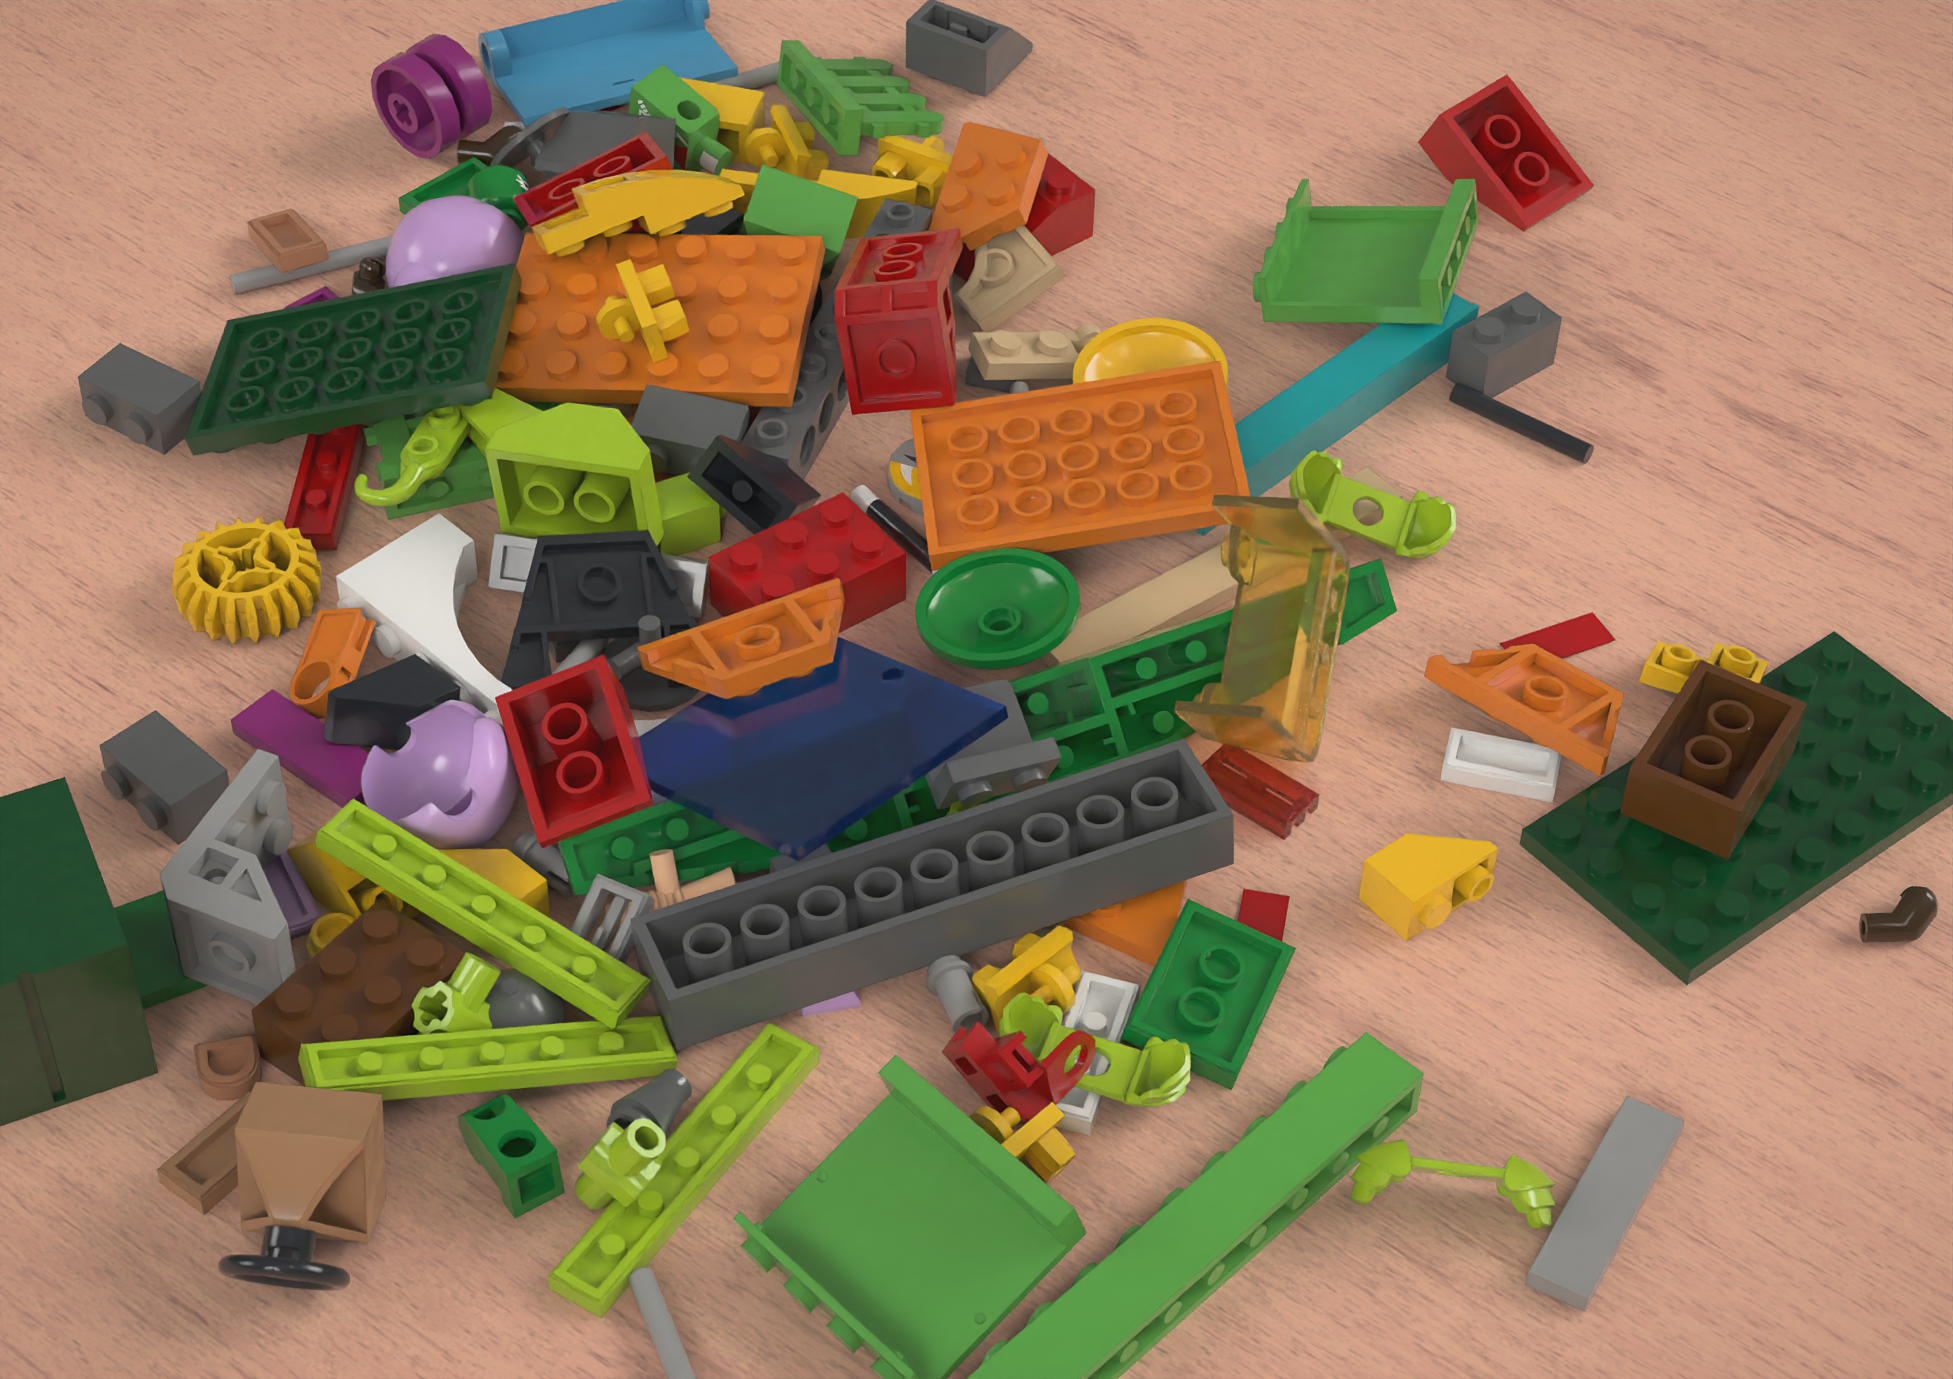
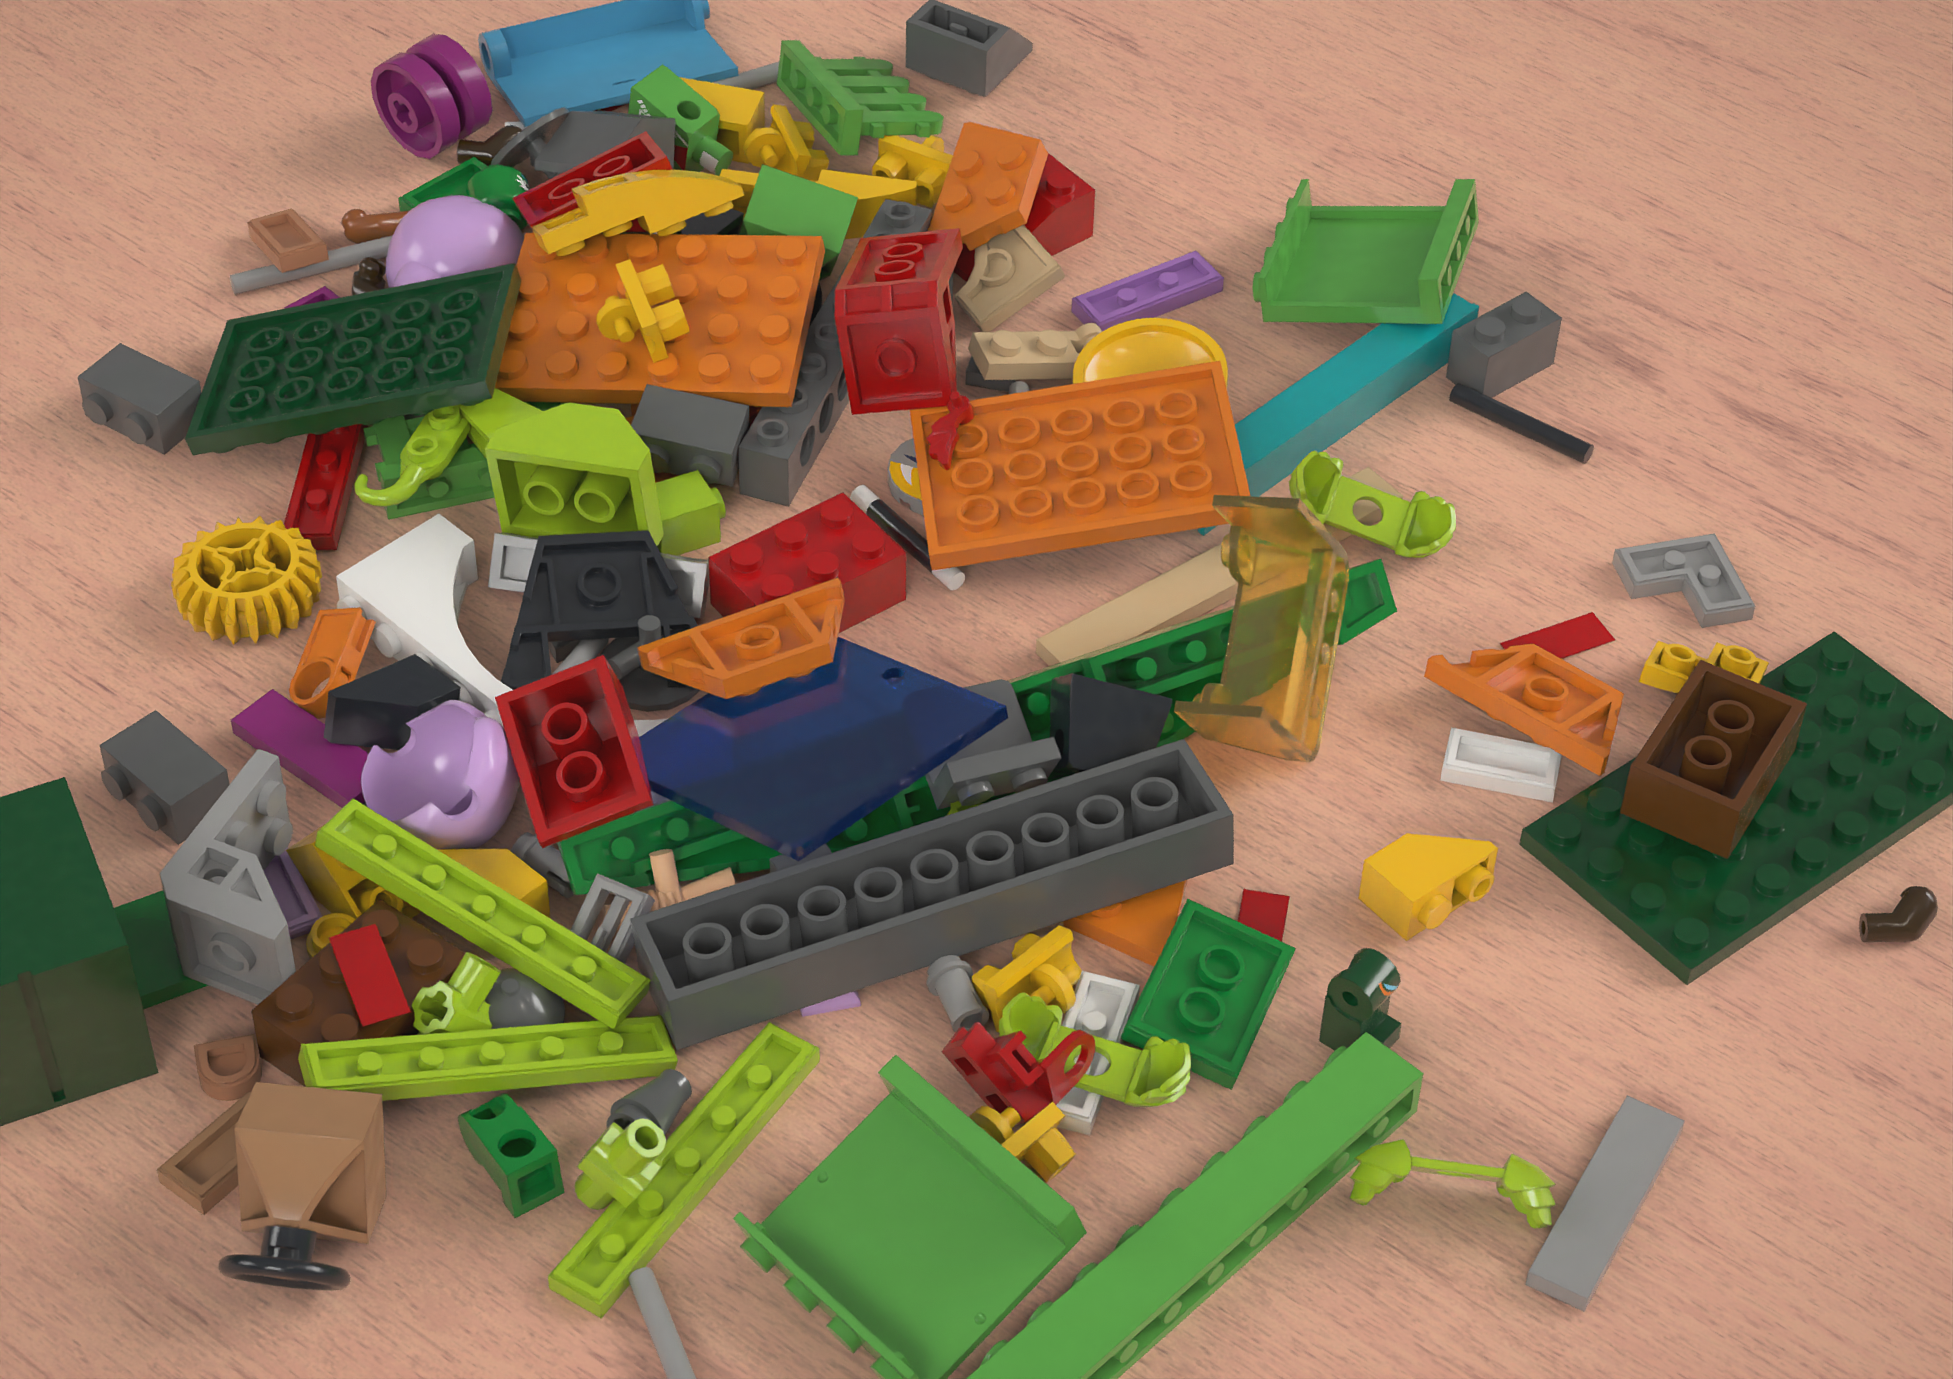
black slope [687,435,821,535] -> none
green dish [915,548,1081,670] -> none
clear red tile [1202,740,1320,840] -> none
red slope [1418,74,1594,232] -> none
none -> red sticker [328,924,411,1027]
none -> dark orange arm [341,209,409,244]
none -> red piece [926,391,974,470]
none -> black torso [1050,673,1172,776]
none -> medium lavender tile [1071,251,1224,331]
none -> dark green leg [1319,948,1402,1050]
none -> light grey tile [1612,533,1755,628]

